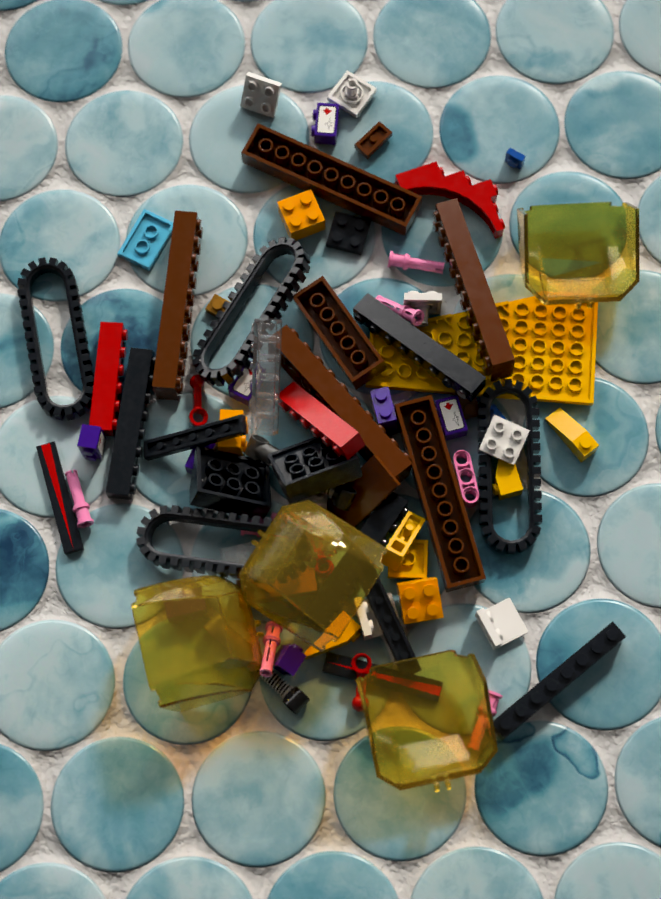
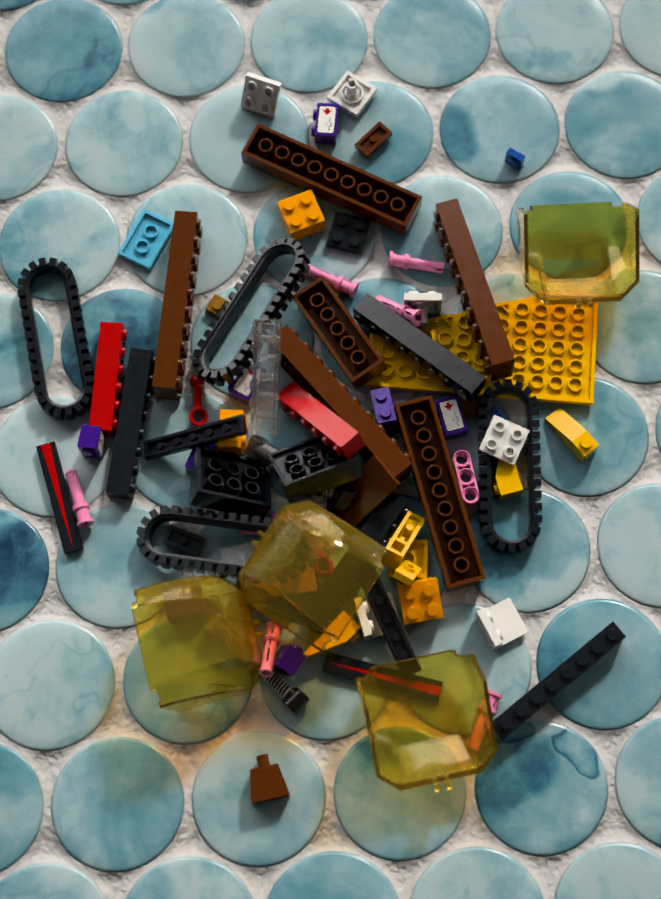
red piece [352,653,372,712] -> none
red arch [395,161,505,239] -> none
none -> black plate [162,525,206,558]
none -> reddish brown torso [250,754,290,805]
none -> bright pink pin [303,264,359,298]
none -> yellow plate [392,559,422,586]

